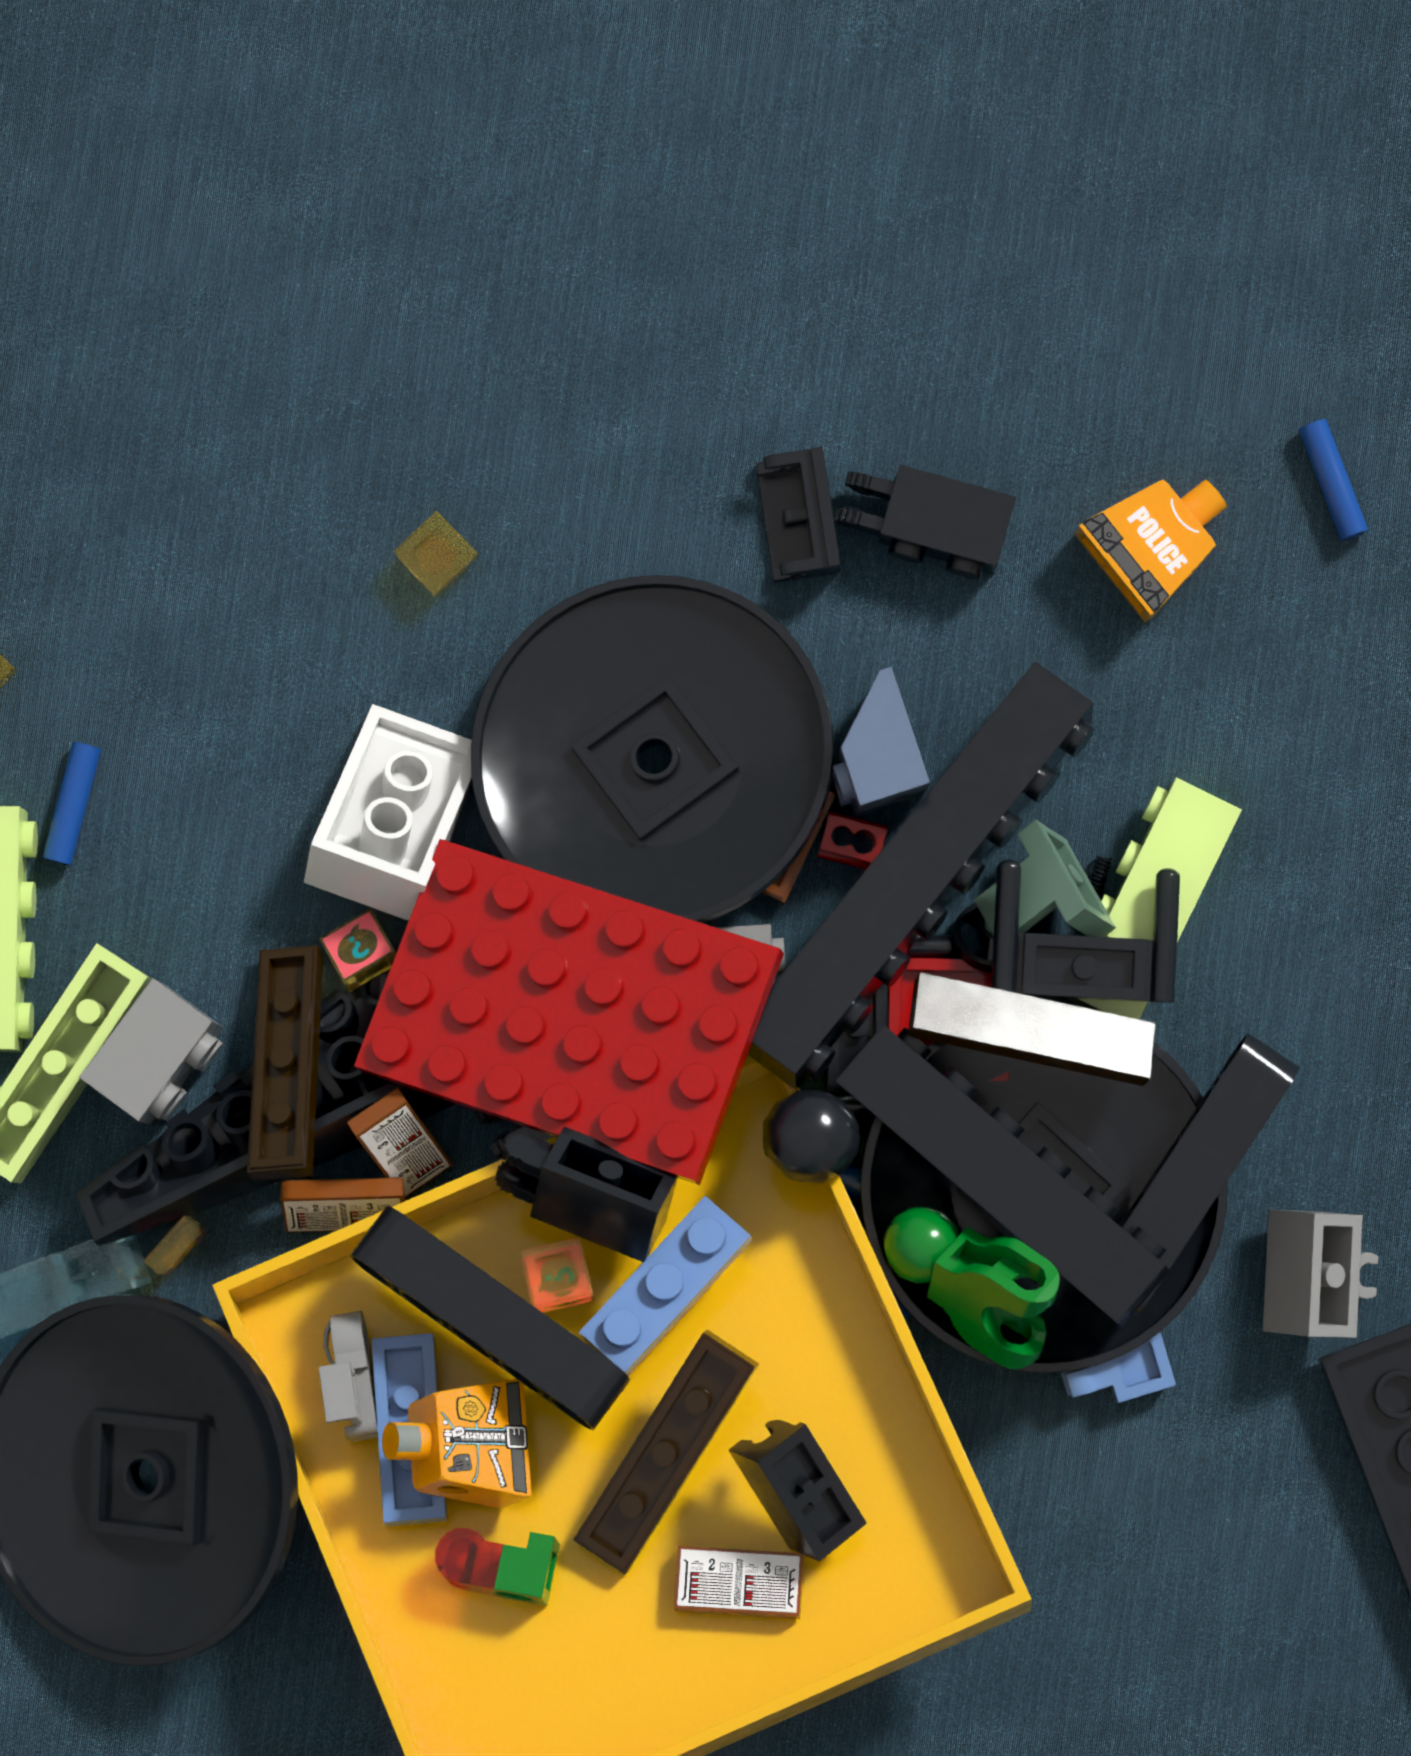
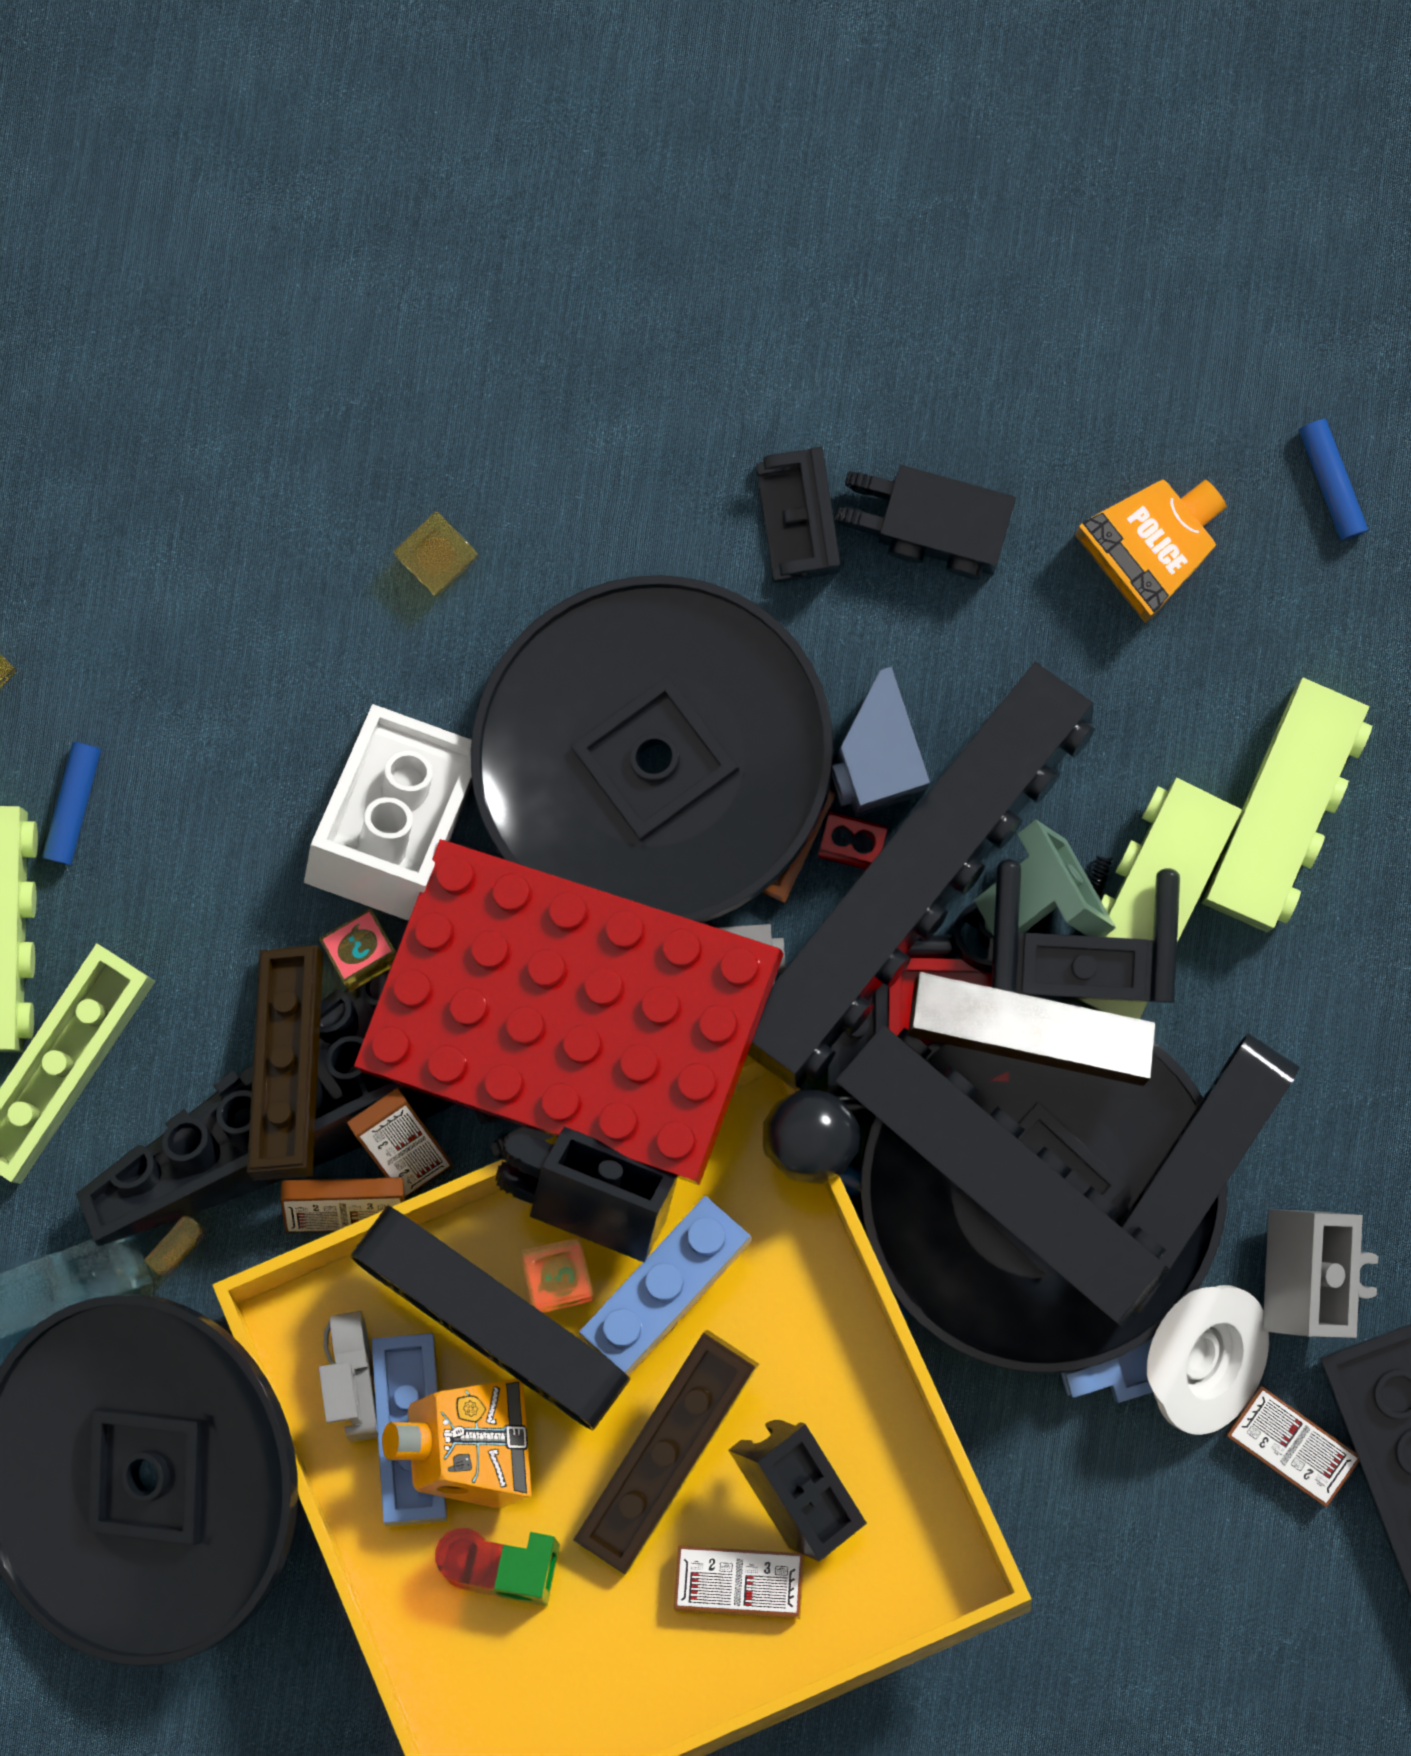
light grey brick [79,978,224,1125] -> none
green piece [884,1207,1060,1370] -> none
none -> white hat [1147,1285,1269,1435]
none -> yellowish green brick [1201,678,1372,932]
none -> tile [1225,1386,1359,1507]

